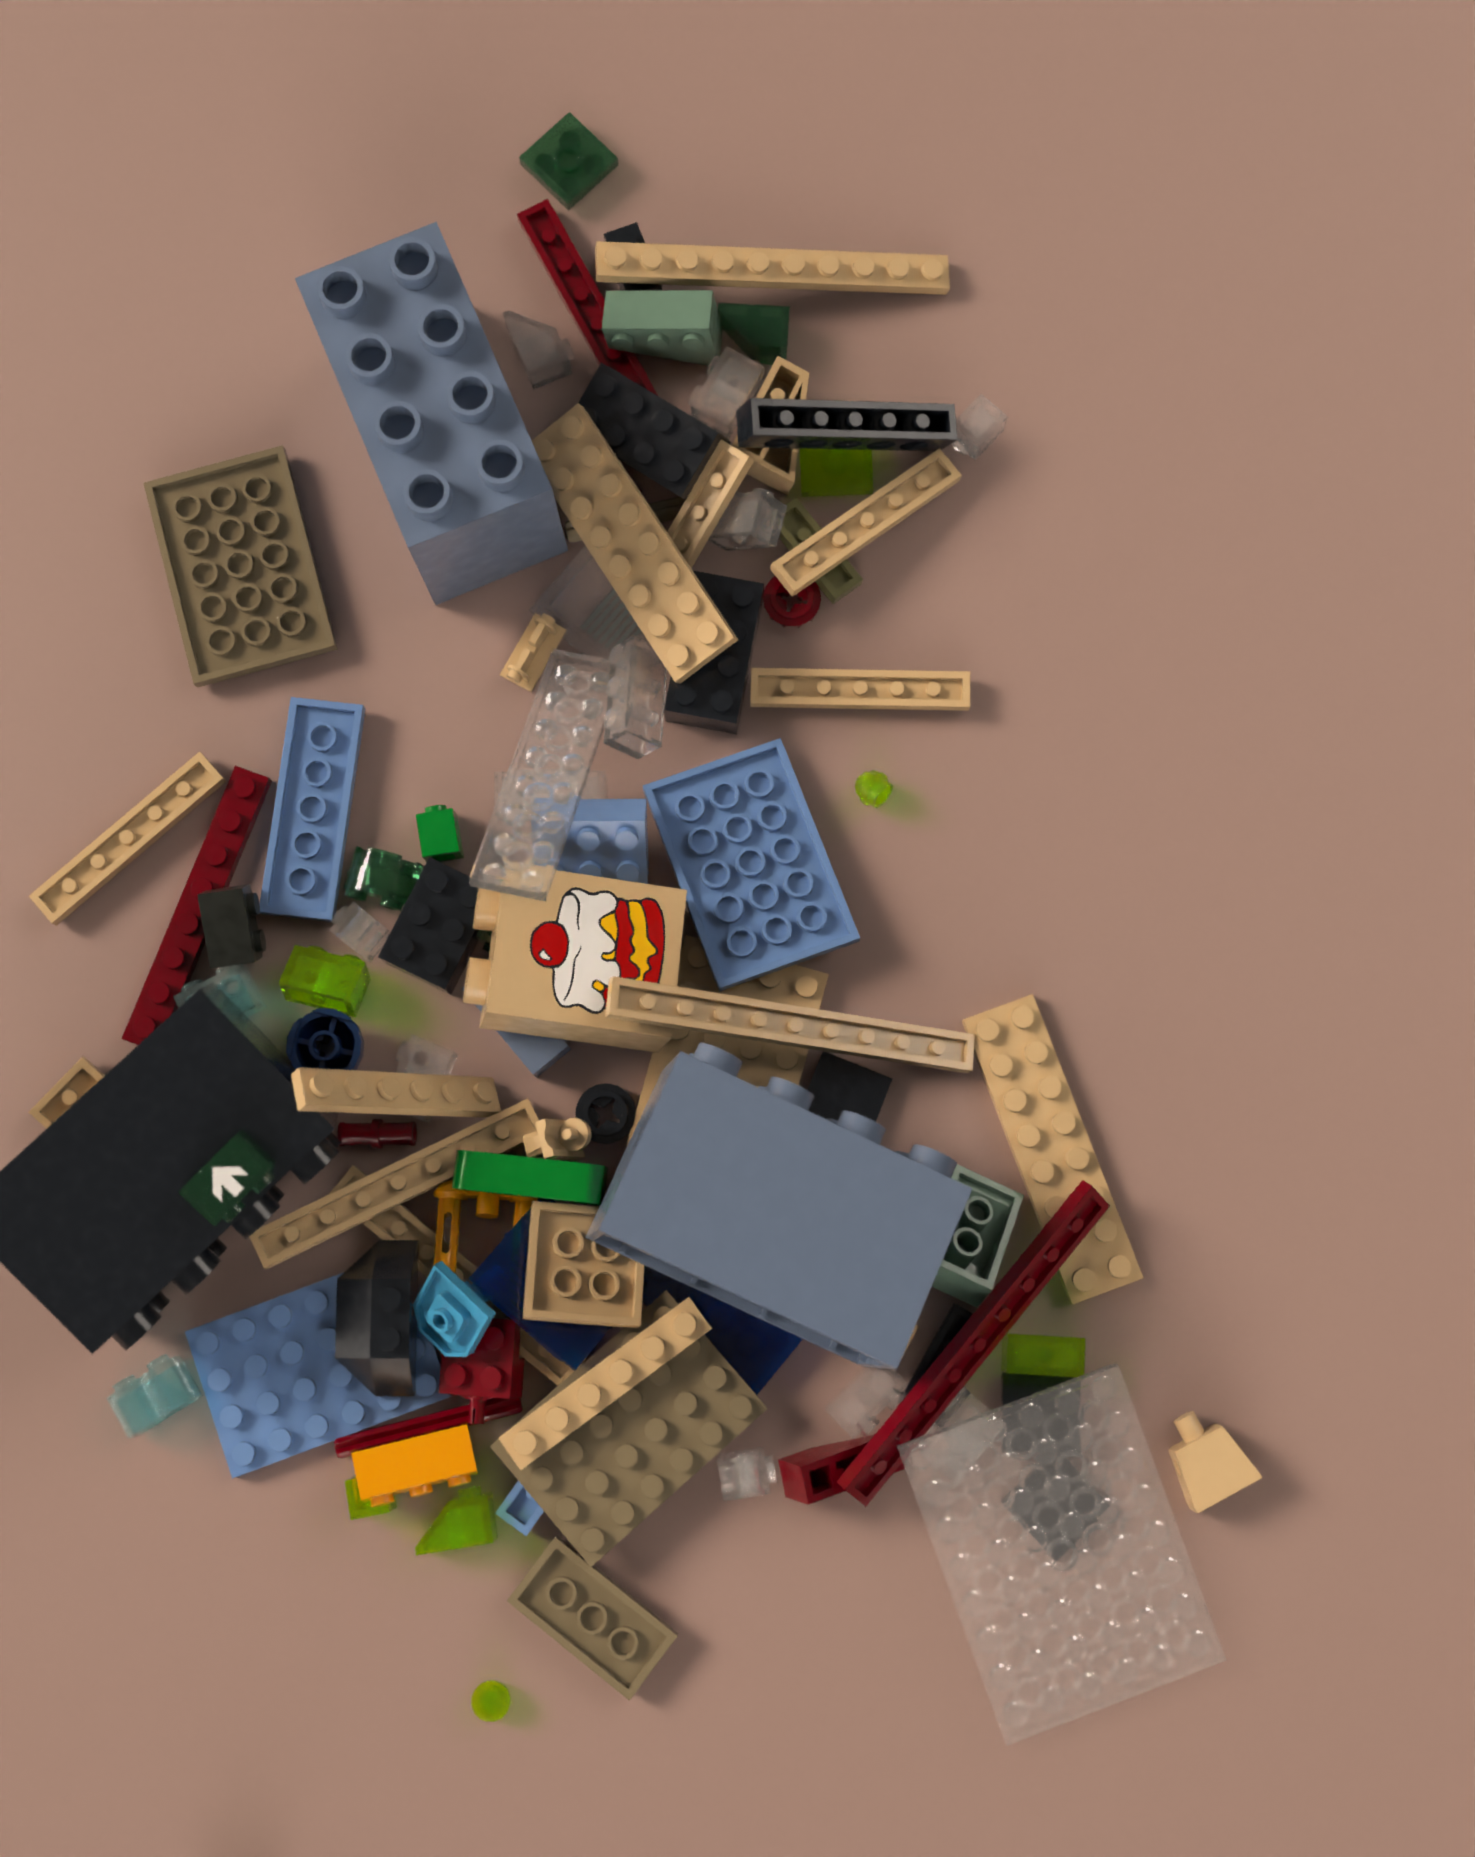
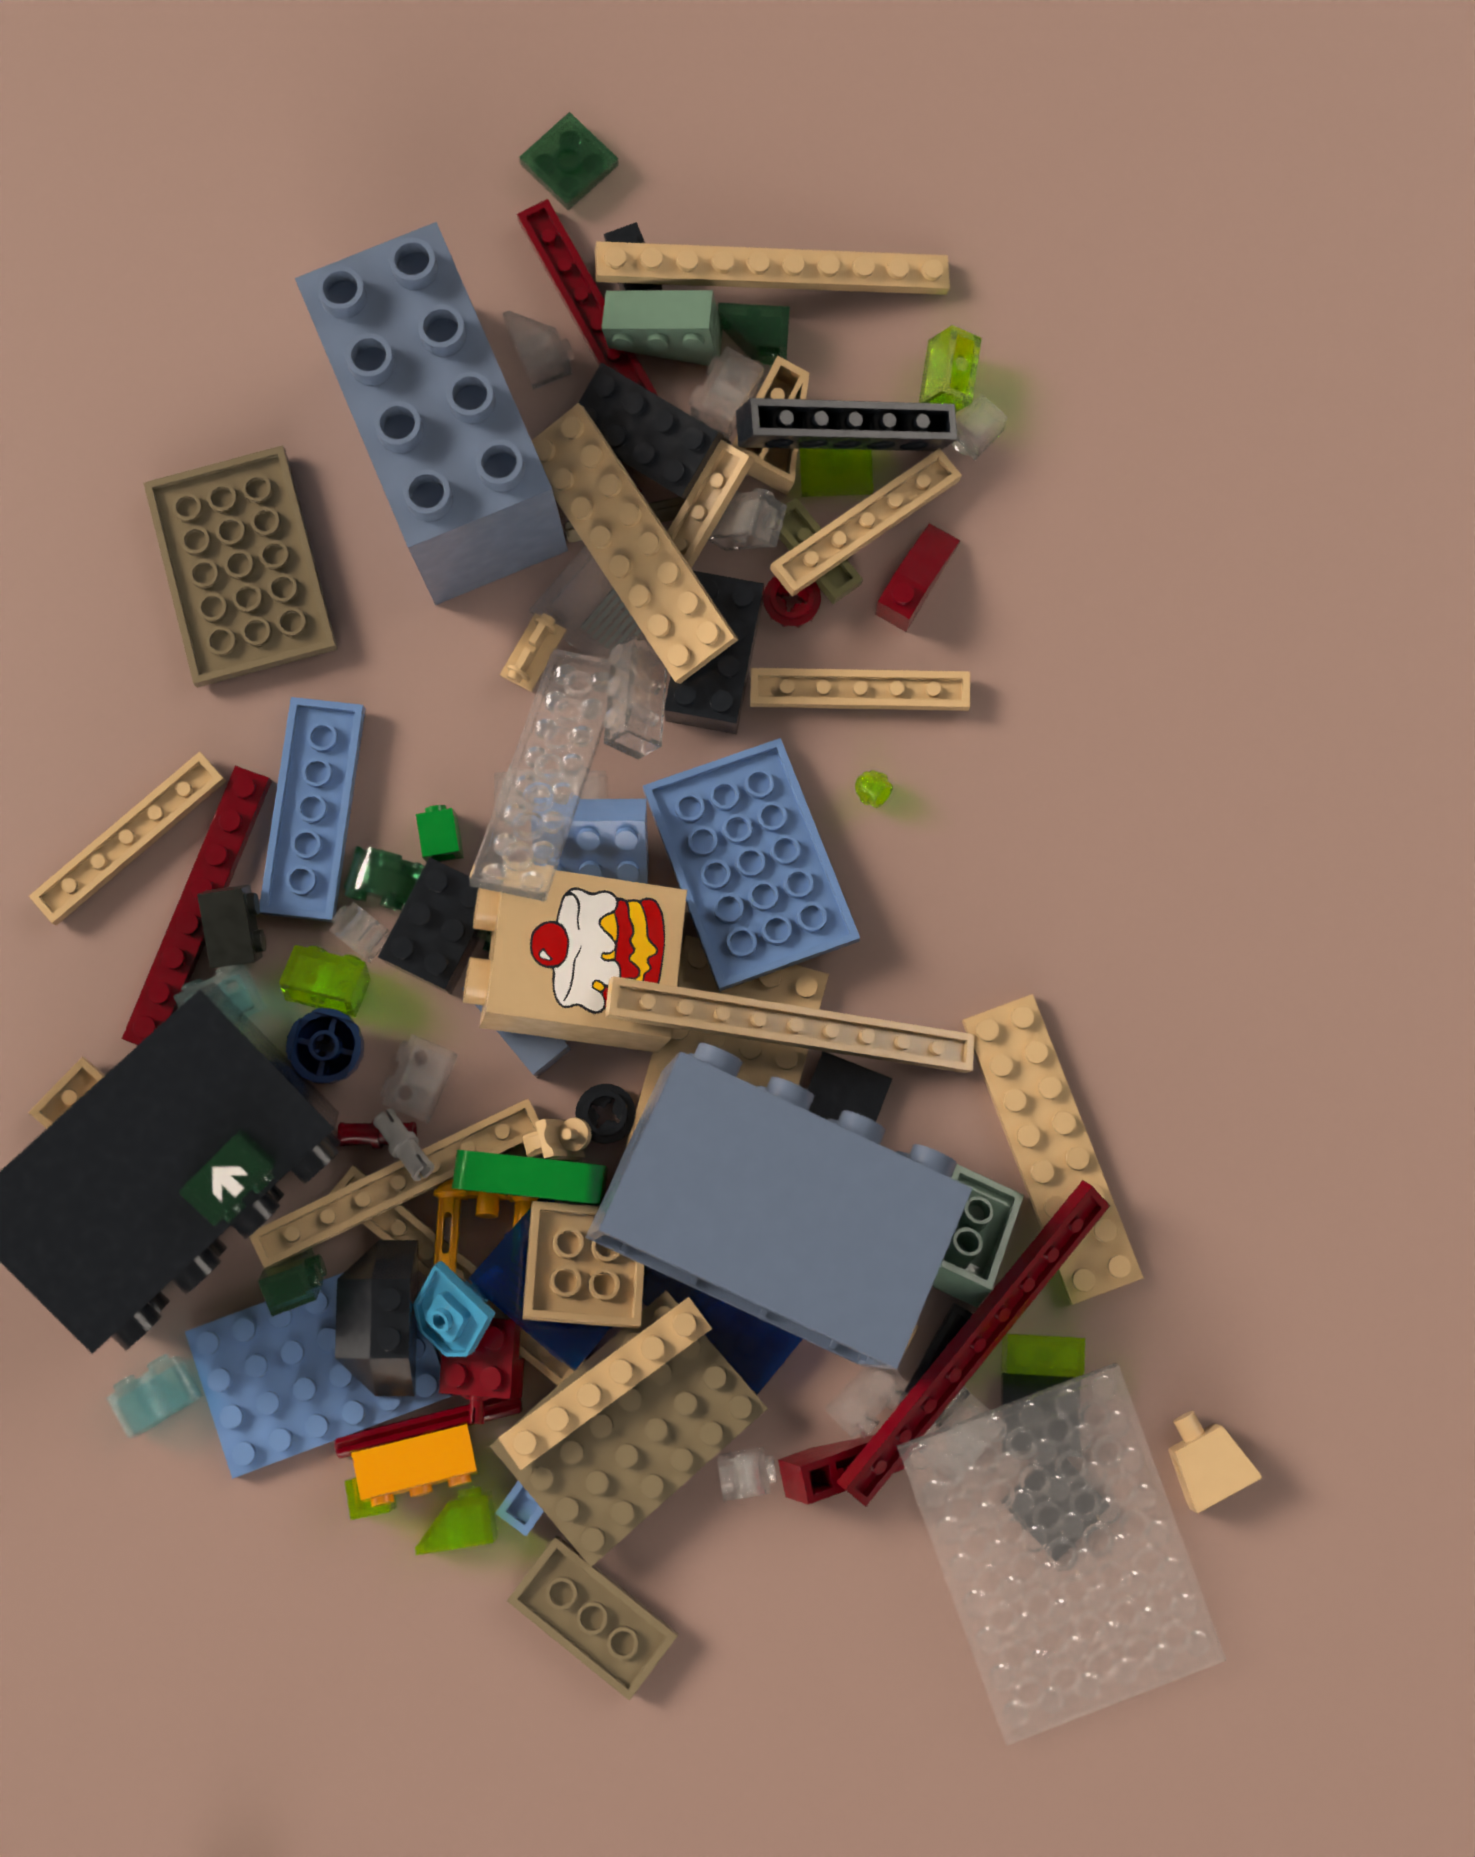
tan plate [291,1068,501,1118] -> none
clear neon green plate [471,1680,511,1722] -> none
none -> clear green brick [258,1248,327,1316]
none -> light grey pin [373,1109,435,1181]
none -> dark red slope [875,523,961,632]
none -> clear neon green brick [919,325,982,413]

